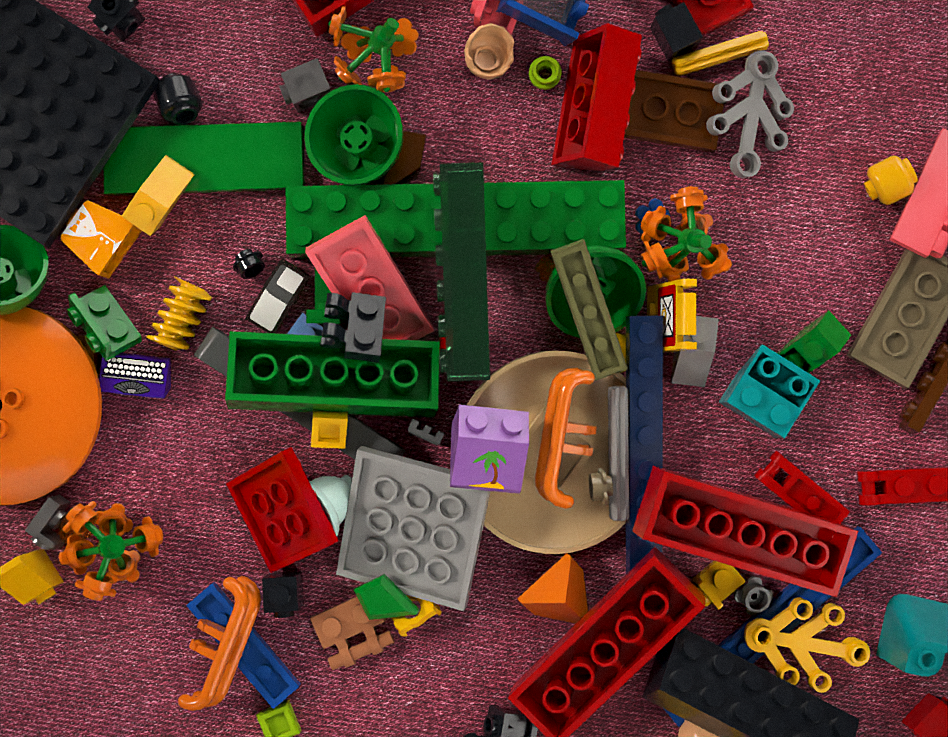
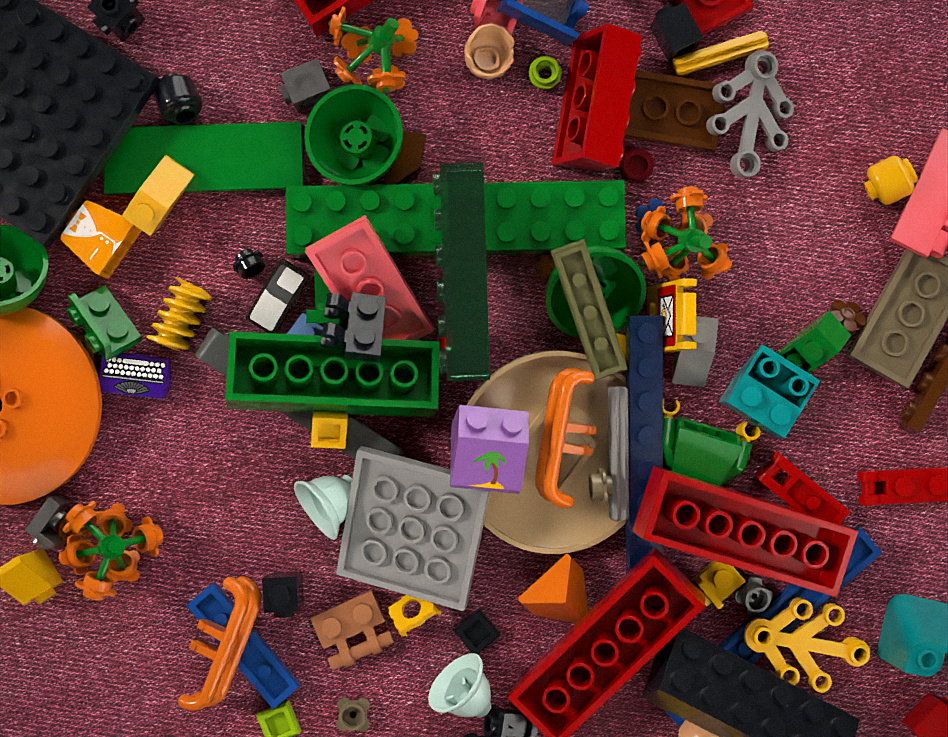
red plate [226,447,339,573] -> none
green piece [354,574,420,620] -> none
dark grey tile [408,419,446,446] -> none
none -> dark tan plate [336,697,370,732]
none -> light aqua hat [428,653,491,718]
none -> black tile [453,608,501,654]
none -> dark red tile [619,148,654,184]
none -> green torso [663,398,761,486]
none -> reddish brown plant [831,300,866,333]

